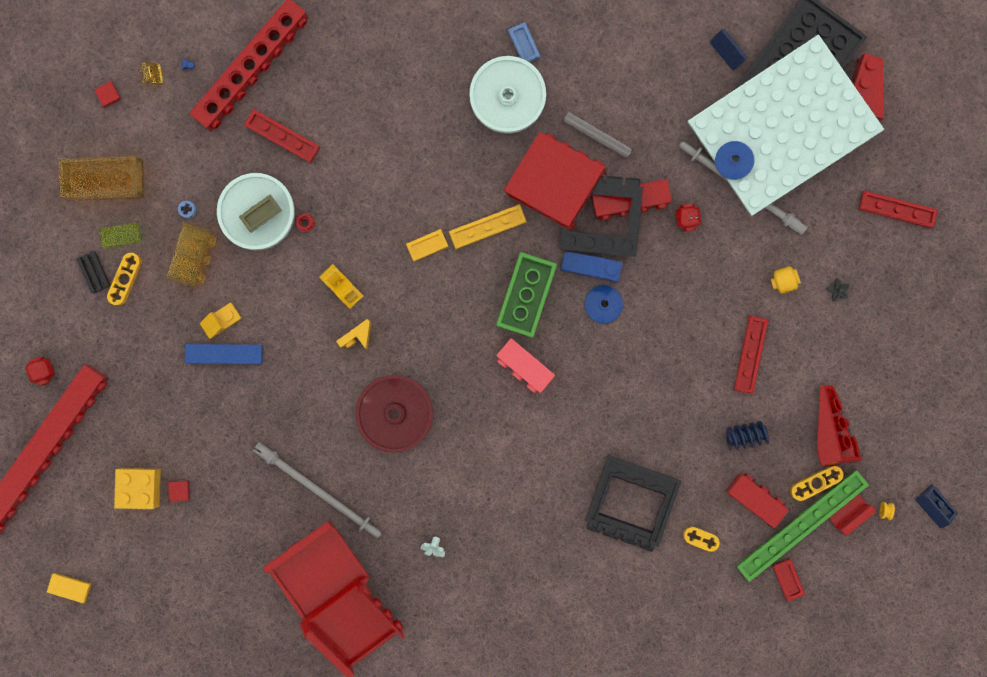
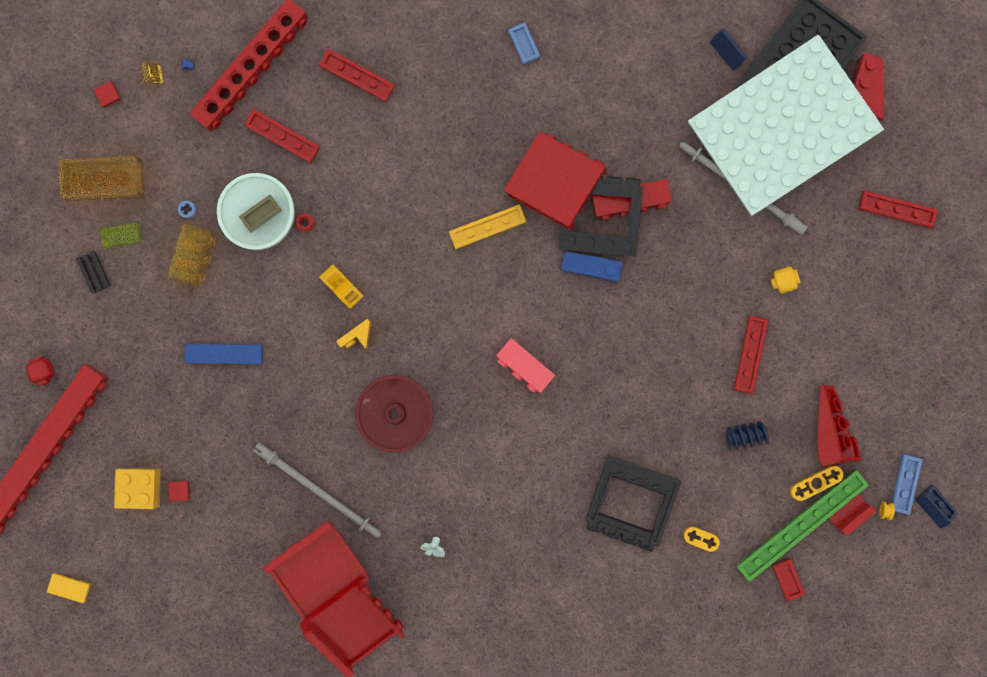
yellow beam [107,253,142,306] -> none
yellow slope [200,302,242,340] -> none
yellow tile [406,229,449,262] -> none
light aqua dish [470,56,546,133] -> none
bright green brick [496,252,557,338] -> none
light grey axle [564,112,632,158] -> none
blue dish [585,285,623,323] -> none
red head [675,204,701,232] -> none
blue dish [715,141,754,180] -> none
red brick [725,473,789,529] -> none
pearl dark grey plant [827,278,850,301] -> none
none -> red plate [319,49,395,102]
none -> medium blue tile [891,454,923,515]

